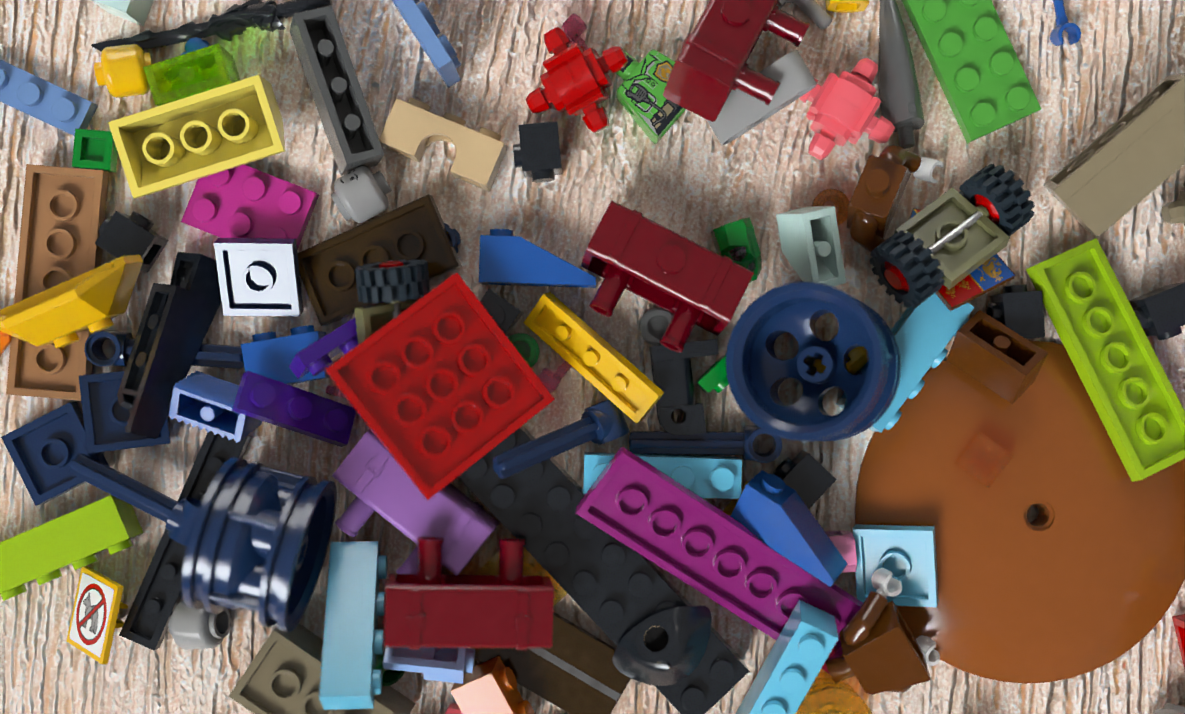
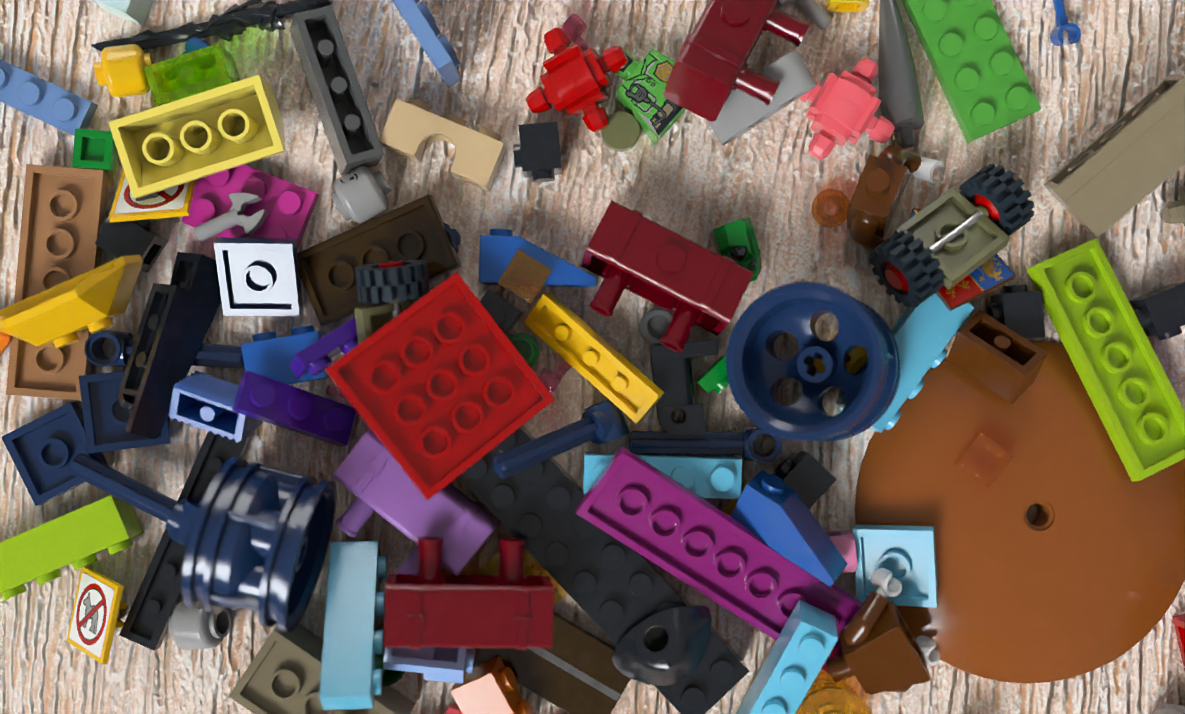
light aqua slope [776,206,846,287] -> none
none -> piece [108,169,197,223]
none -> light grey bar [194,193,269,241]
none -> clear orange tile [498,249,552,304]
none -> olive tile [601,111,640,152]

